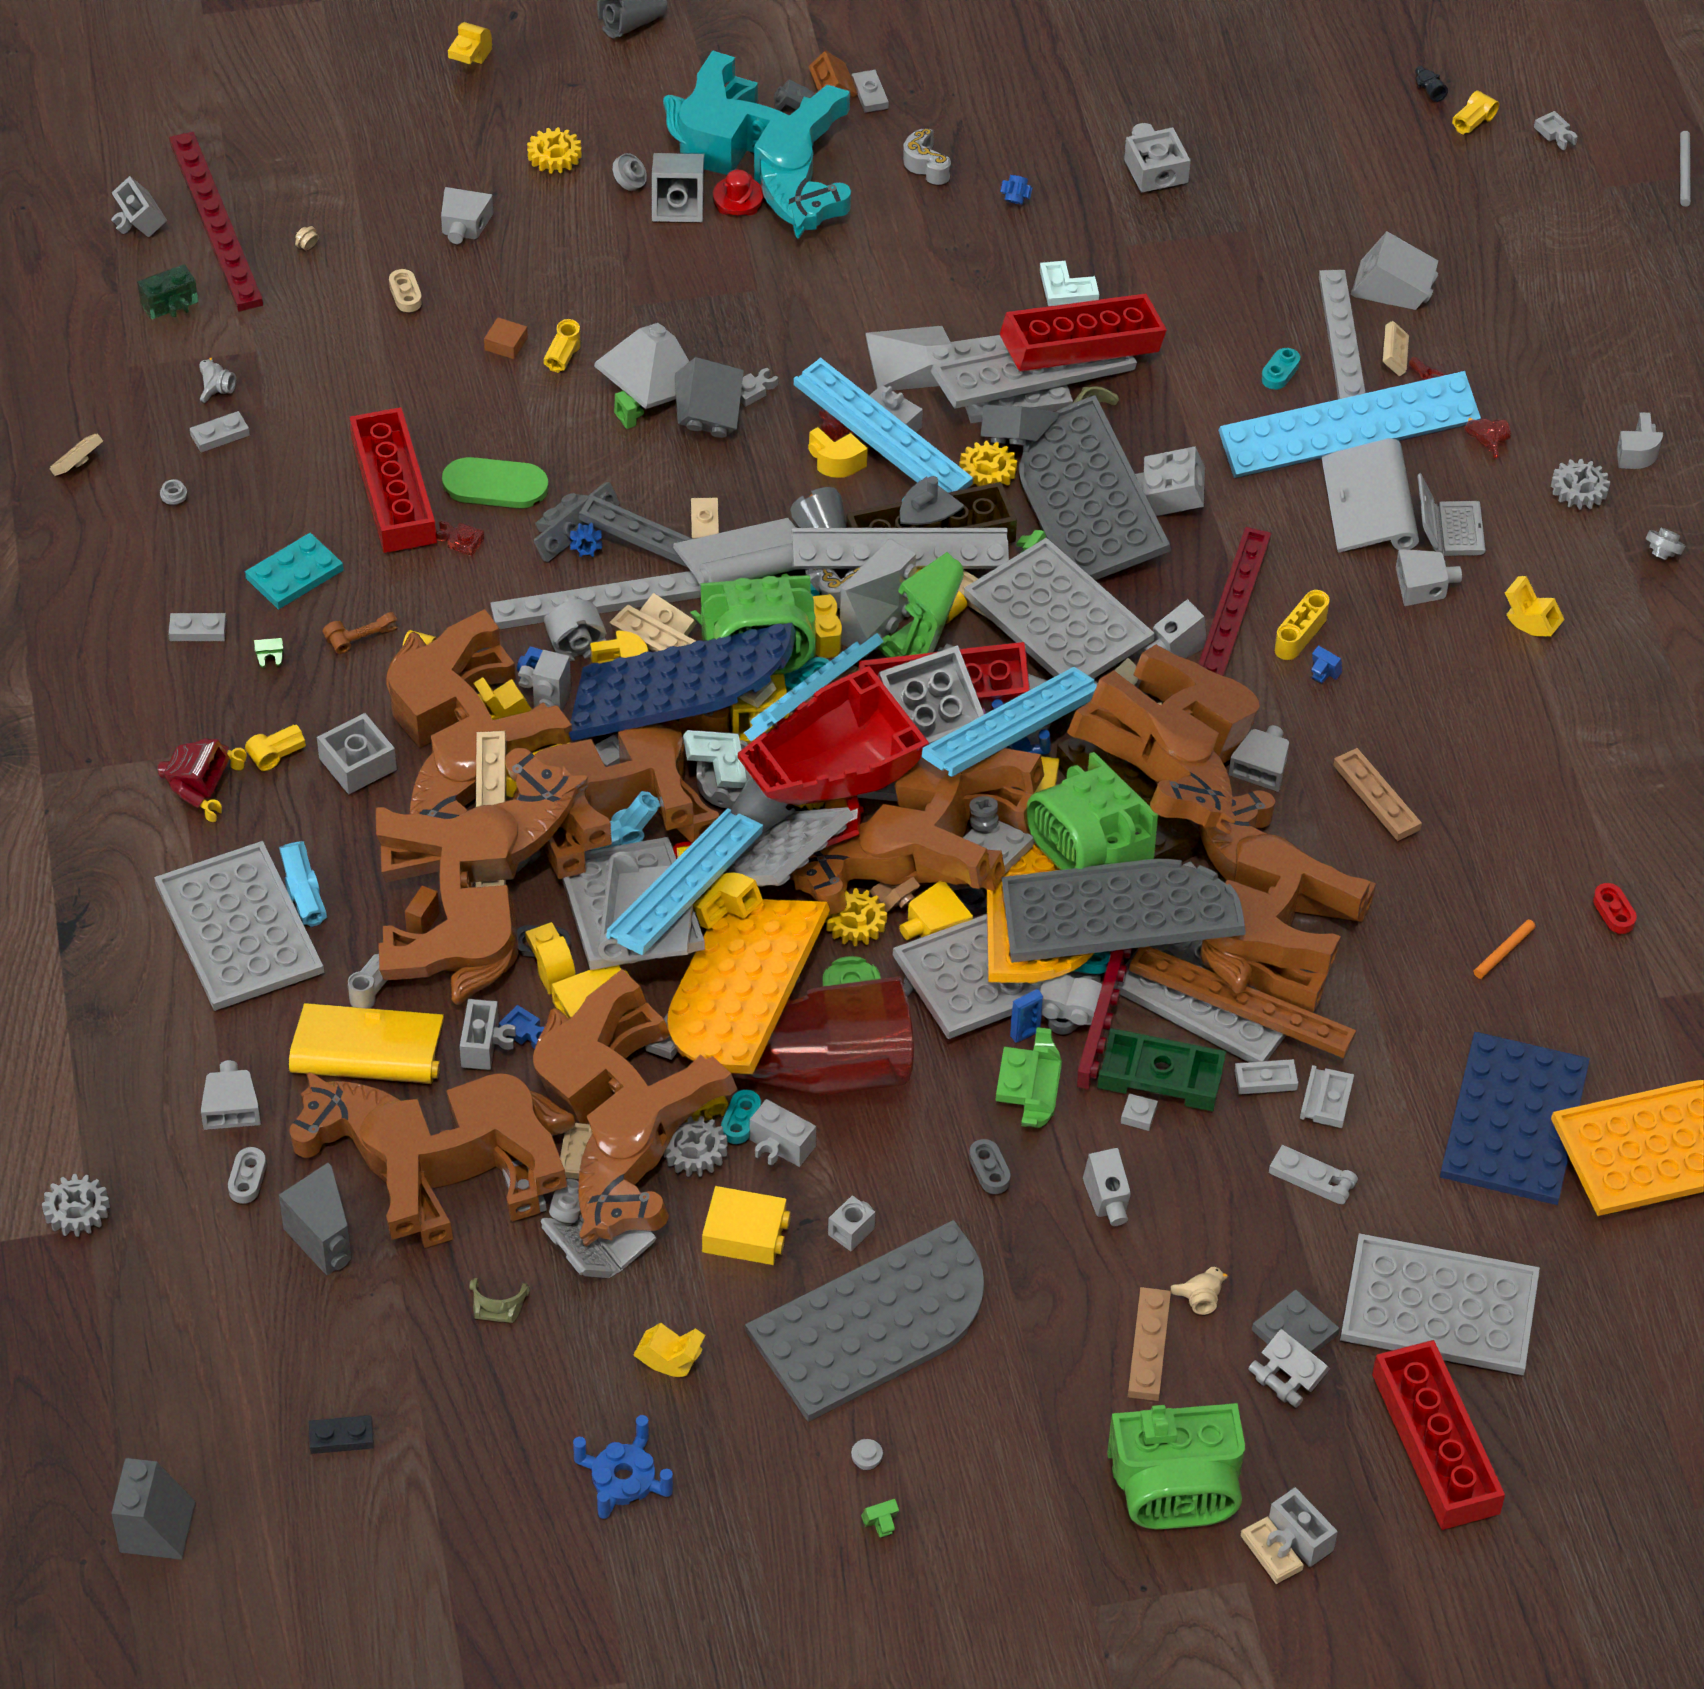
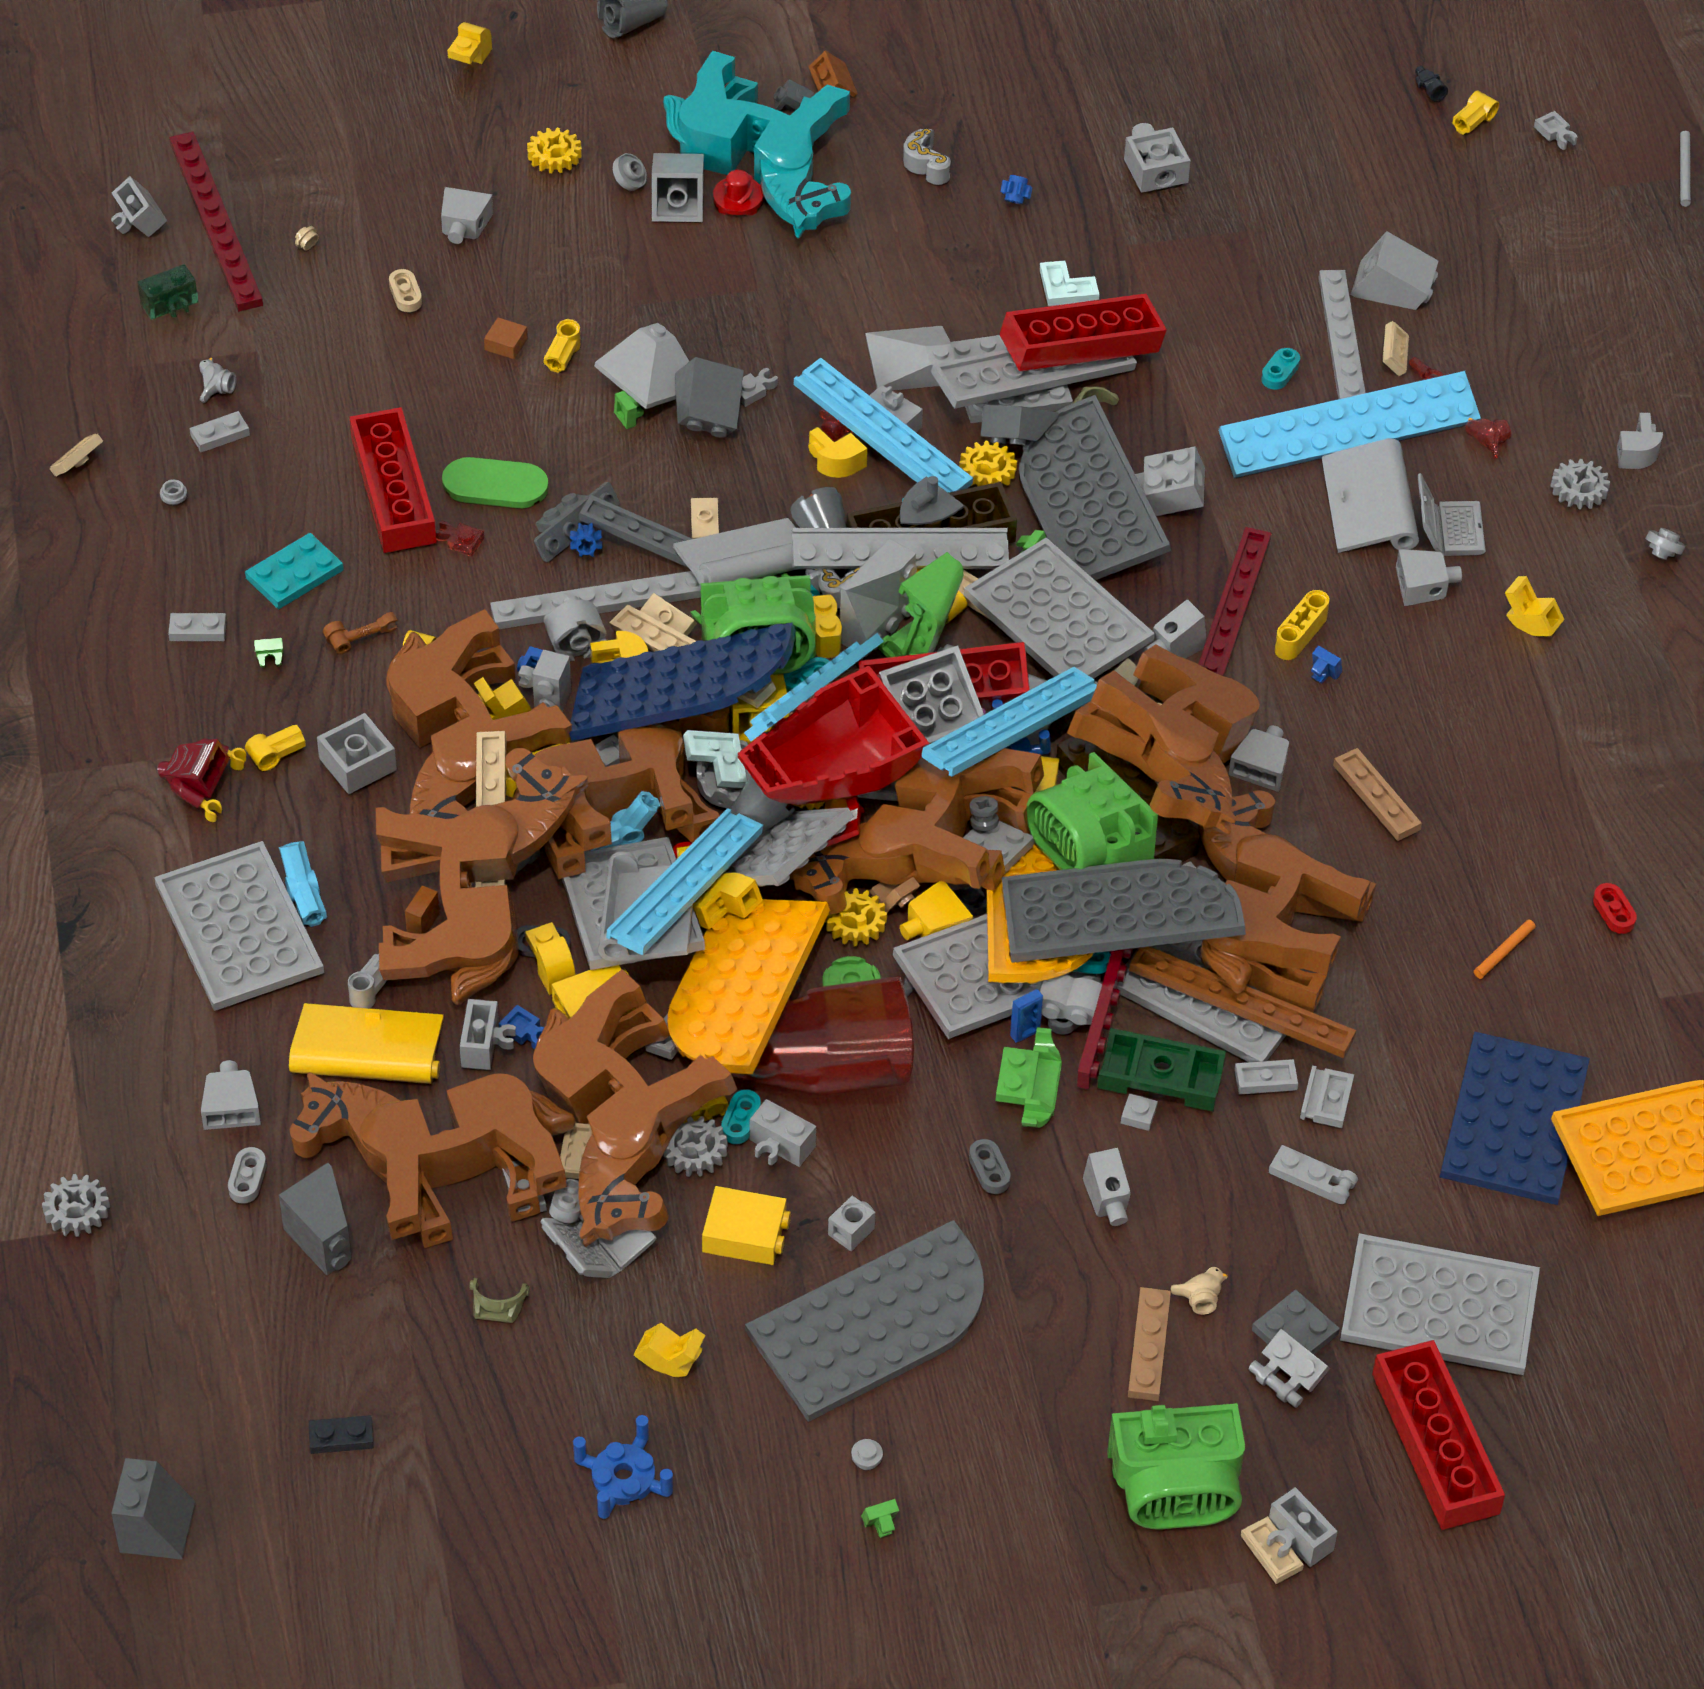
light grey plate [852,70,889,113] -> none

